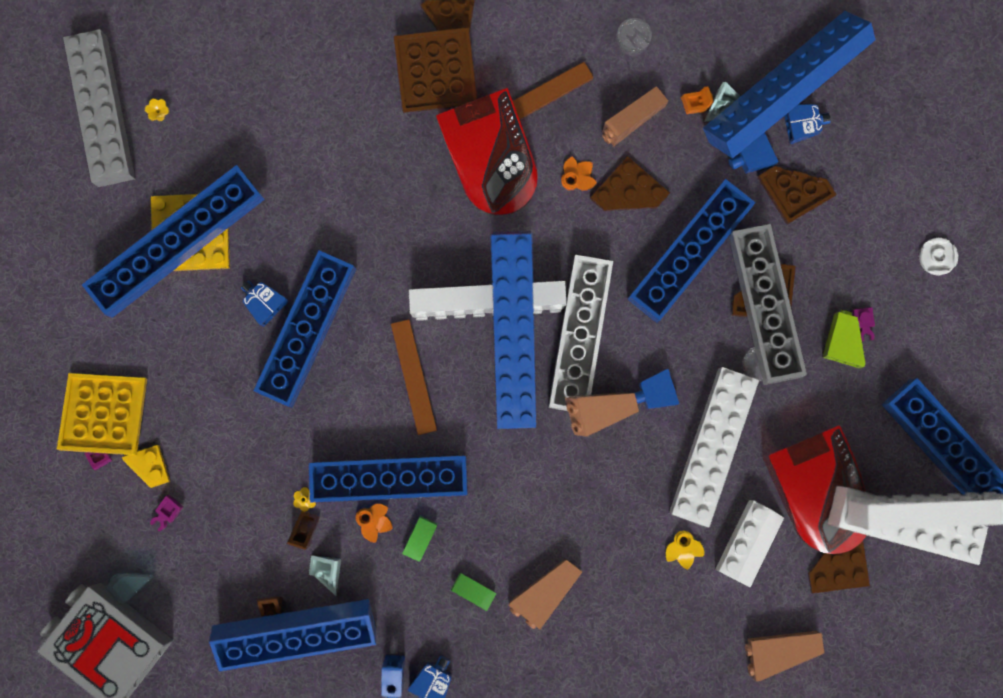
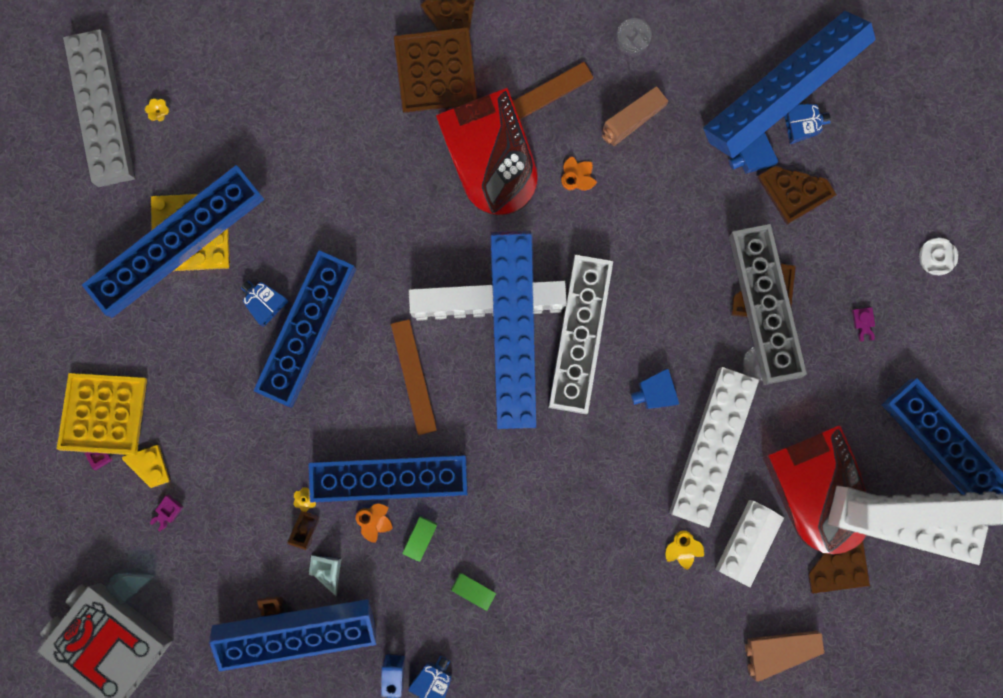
nougat slope [508,559,582,629] -> none
nougat slope [565,392,639,437] -> none
reddish brown plate [590,156,670,211] -> none
blue brick [627,179,756,323] -> none
orange bracket [681,86,713,114] -> none
light aqua slope [704,82,740,122] -> none
lime slope [822,310,865,368] -> none

